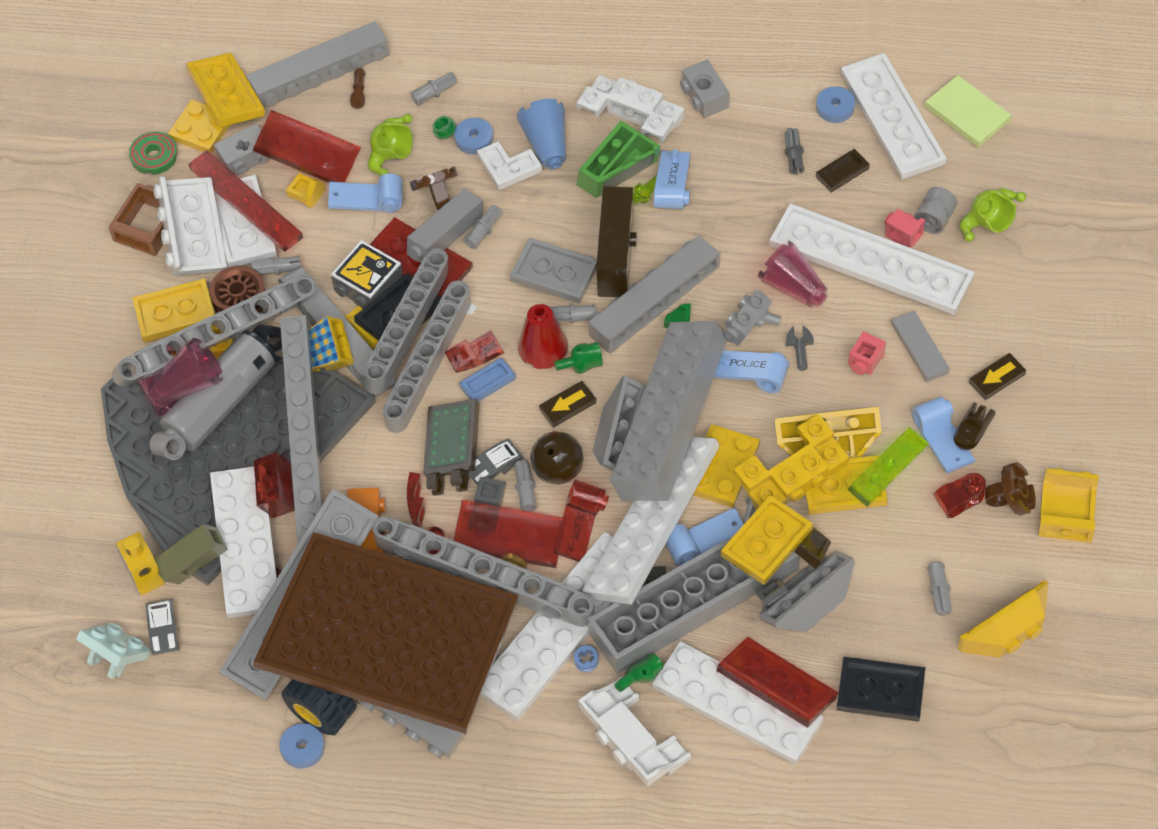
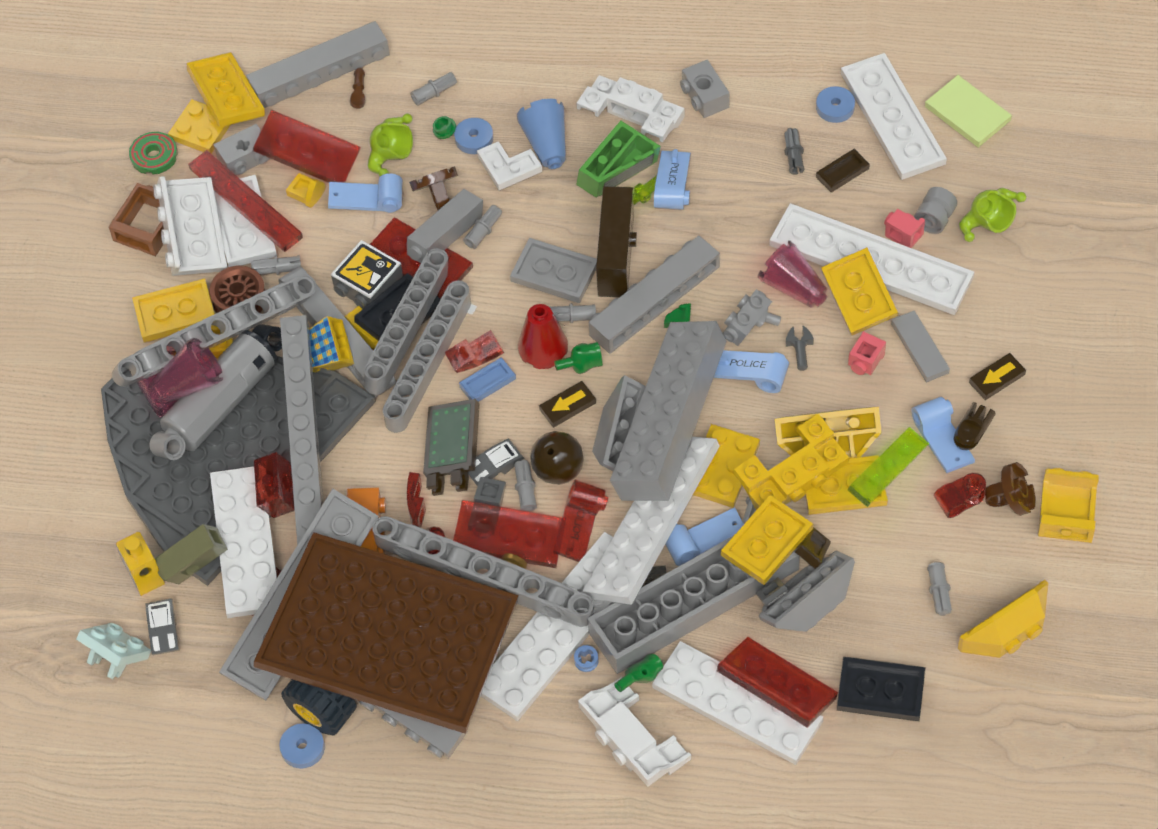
none -> yellow plate [821,247,898,336]

